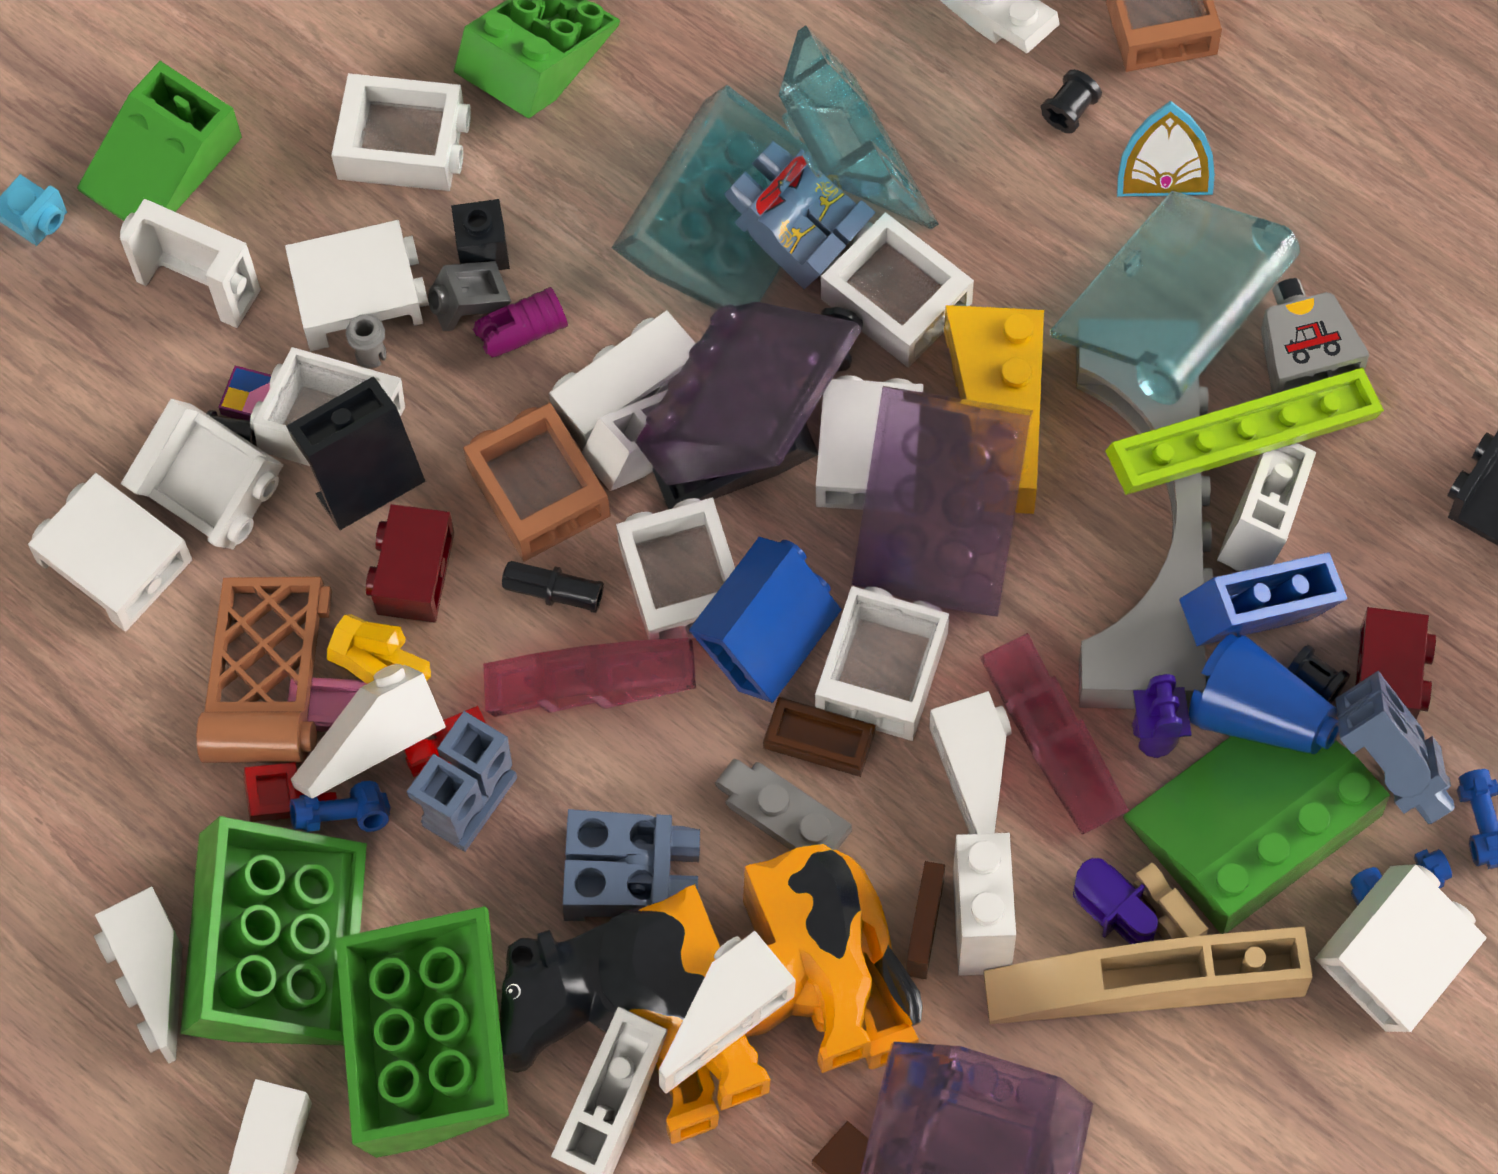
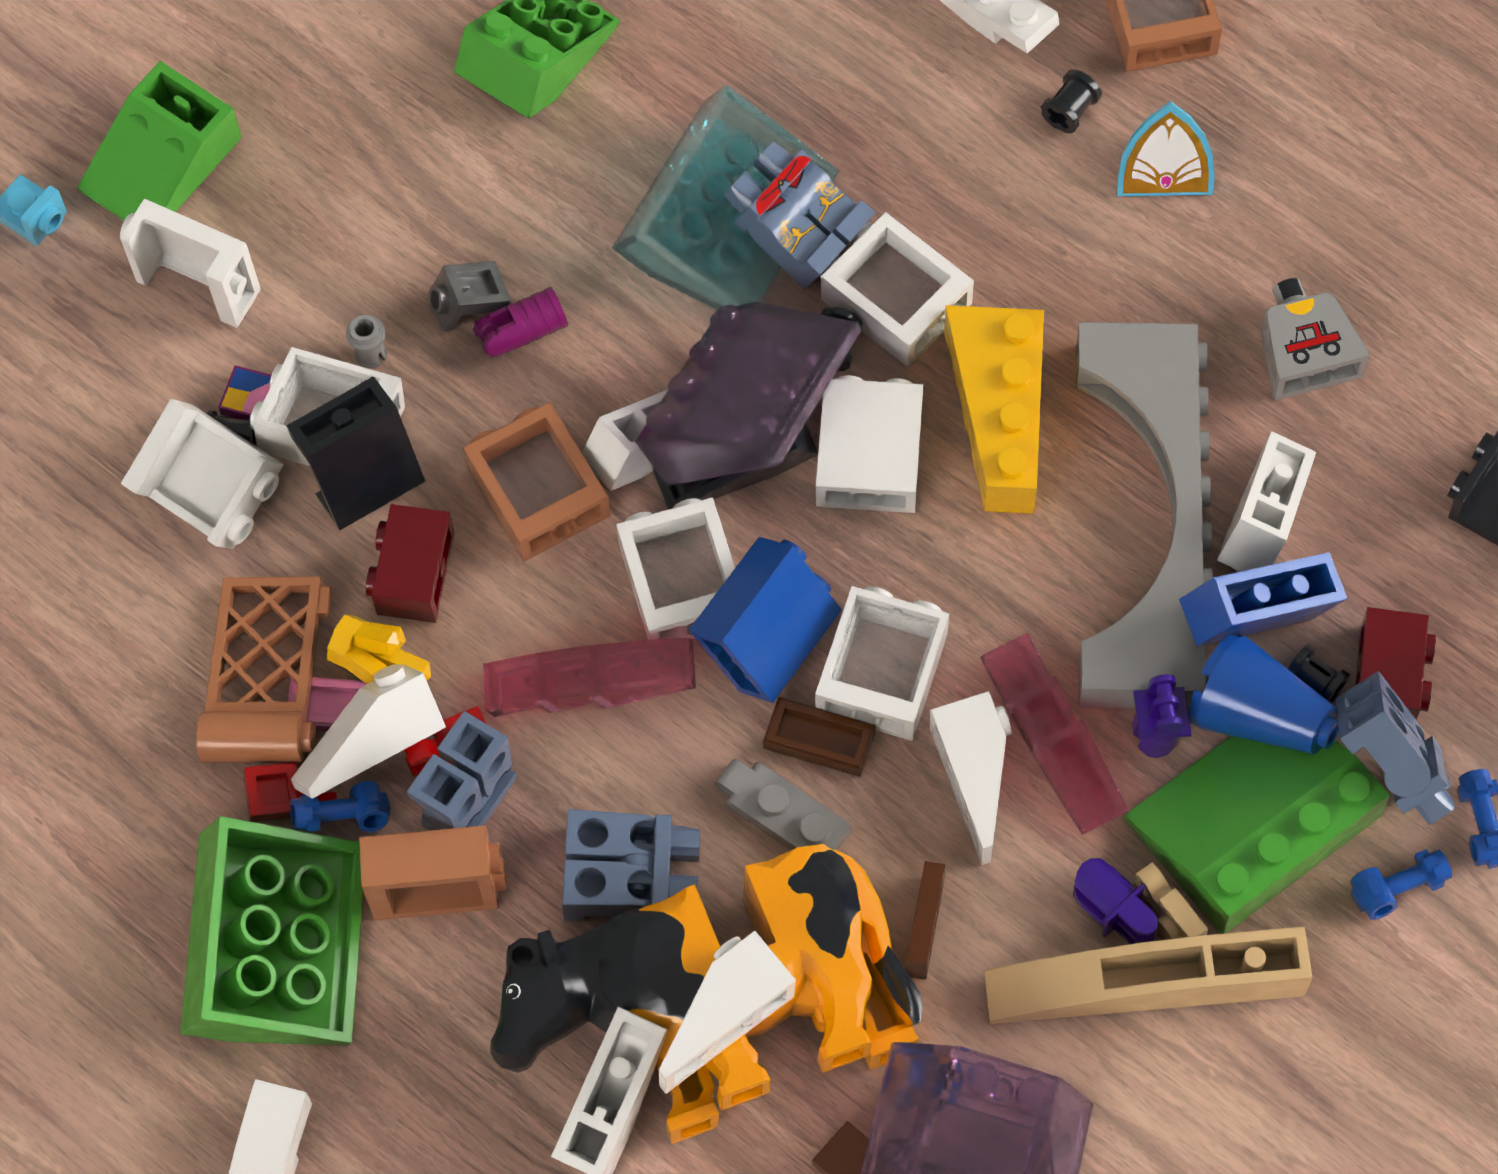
white panel [28,473,192,632] -> none
white slope [94,886,183,1063] -> none
white panel [285,220,429,351] -> none
white window [331,73,471,191] -> none
bright green slope [336,906,509,1158] -> none
black brick [451,199,510,270] -> none
black axle [502,561,604,613] -> none
white brick [549,310,705,450] -> none
clear light blue slope [778,26,939,229] -> none
slope [852,386,1033,617] -> none
white brick [953,833,1016,976] -> none
clear light blue door [1050,191,1300,405] -> none
lime plate [1105,367,1384,495] -> none
white brick [1314,864,1487,1032] -> none
none -> nougat window [359,825,507,920]

